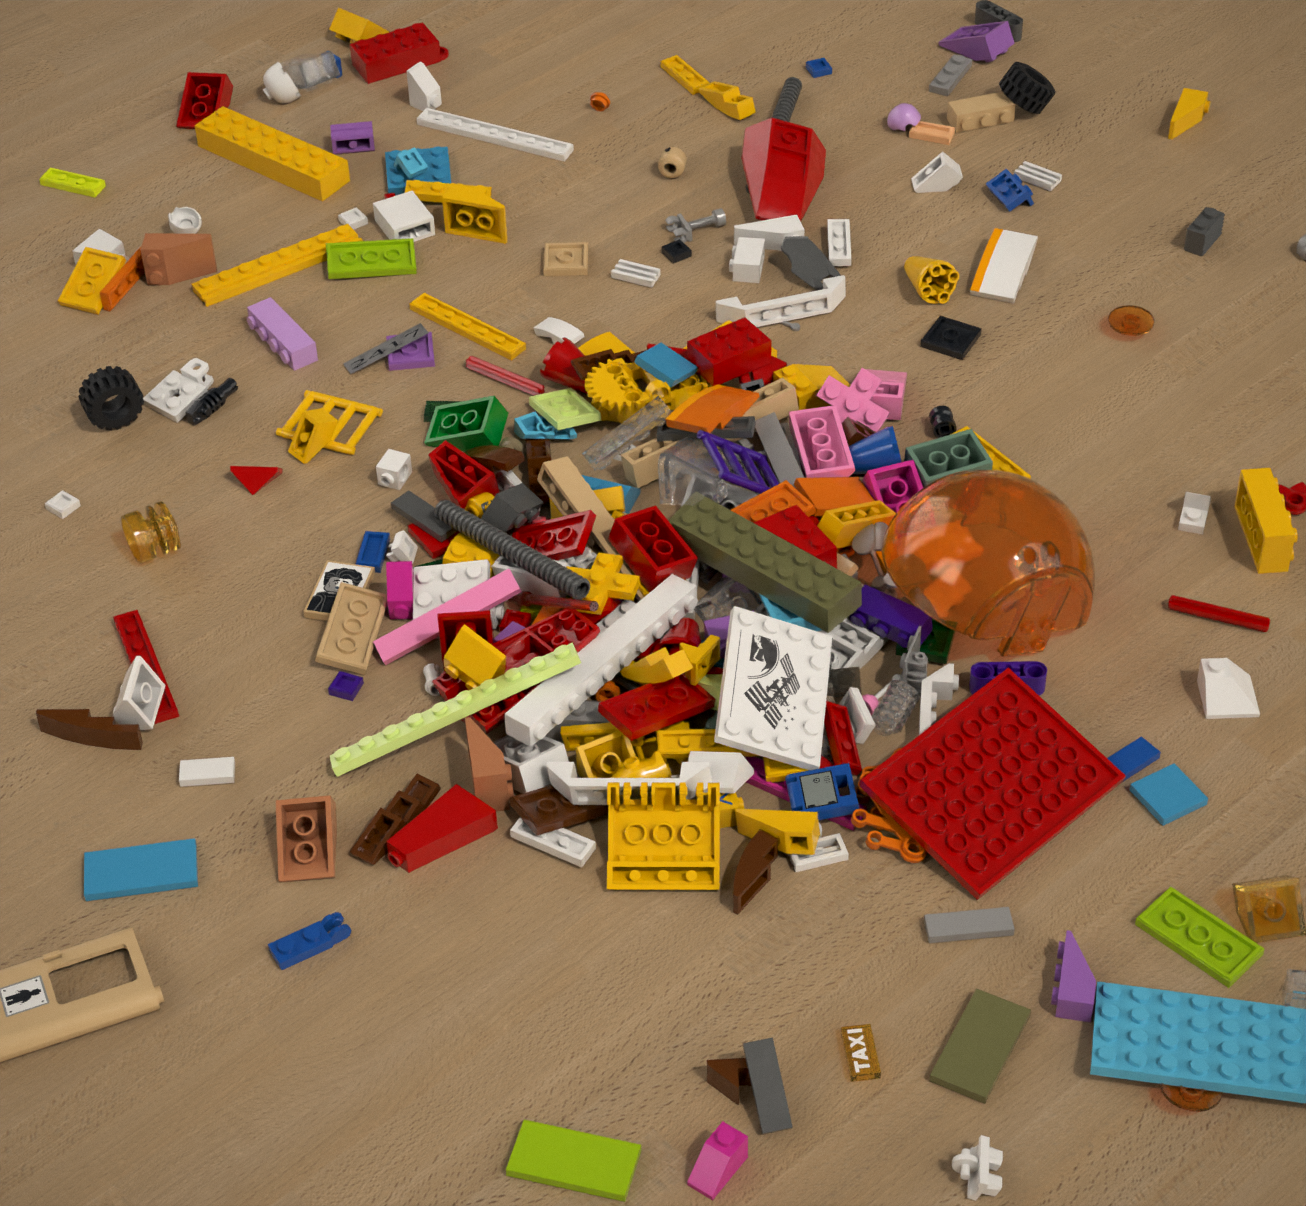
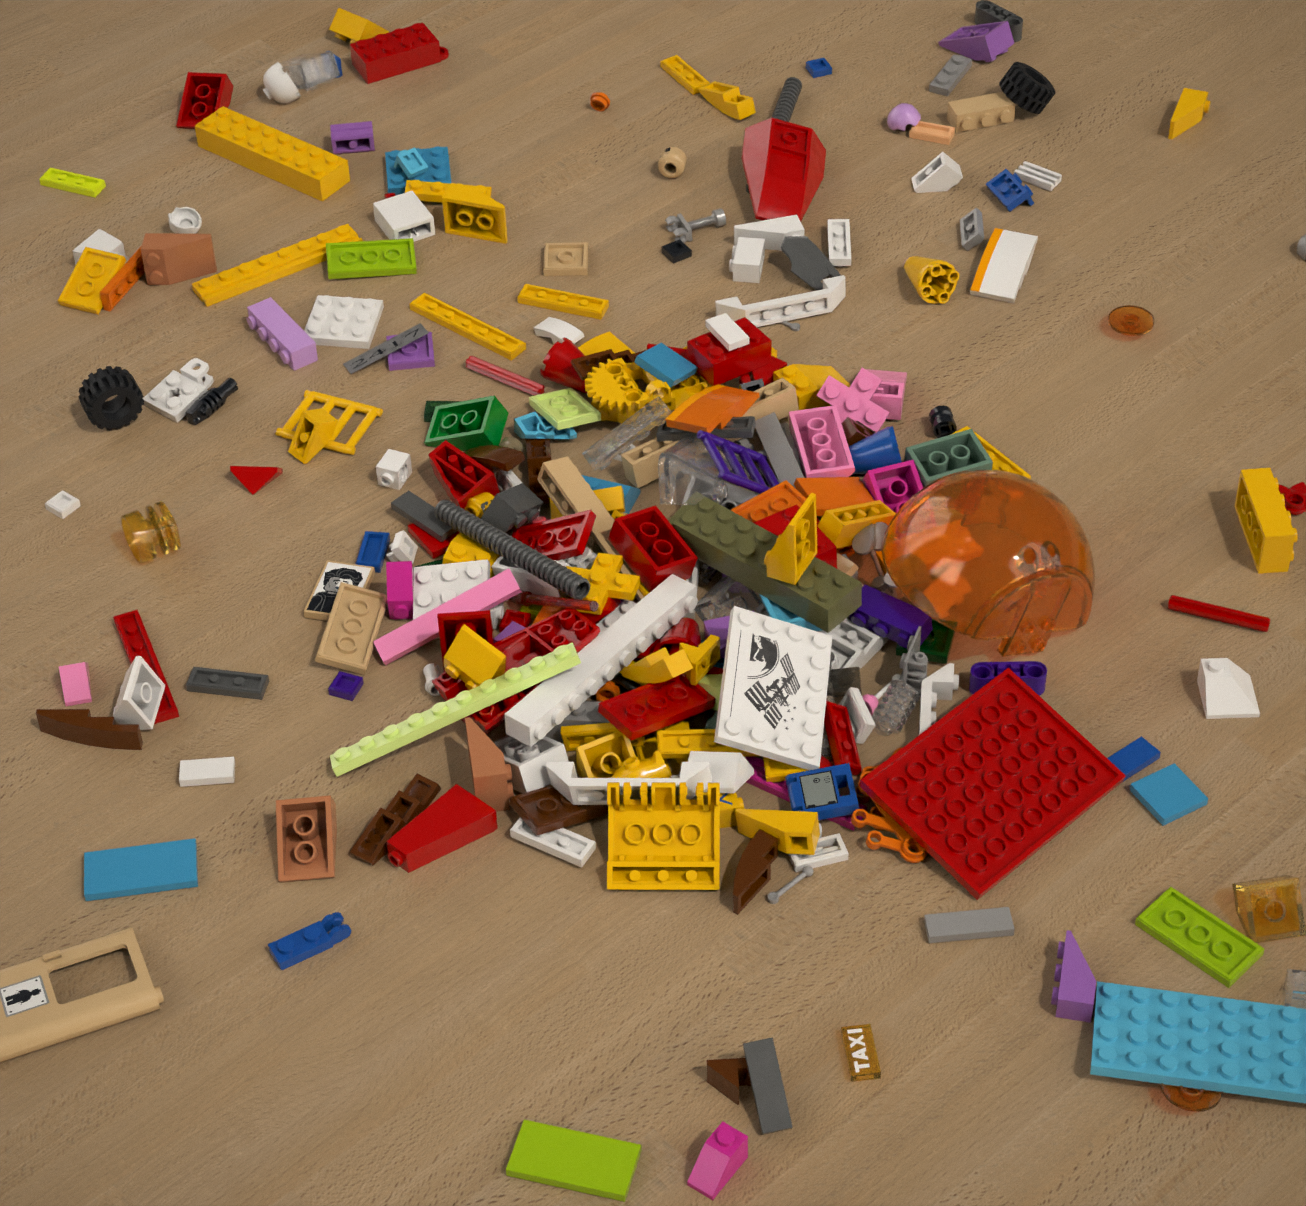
white tile [338,207,368,230] -> none
white slope [406,62,442,111] -> none
white tile [417,108,574,162] -> none
white tile [611,259,661,288] -> none
black tile [920,316,982,360] -> none
olive tile [929,988,1031,1104] -> none
white hips [952,1135,1003,1201] -> none
white slope [1178,492,1211,535] -> none
dark grey brick [1184,207,1225,256] -> none
none -> bright pink slope [59,662,92,706]
none -> dark grey tile [186,667,269,700]
none -> white plate [304,295,384,349]
none -> yellow tile [517,284,609,320]
none -> white tile [705,313,750,351]
none -> yellow slope [764,493,817,585]
none -> light grey hinge [768,866,814,904]
none -> light grey plate [960,208,984,251]

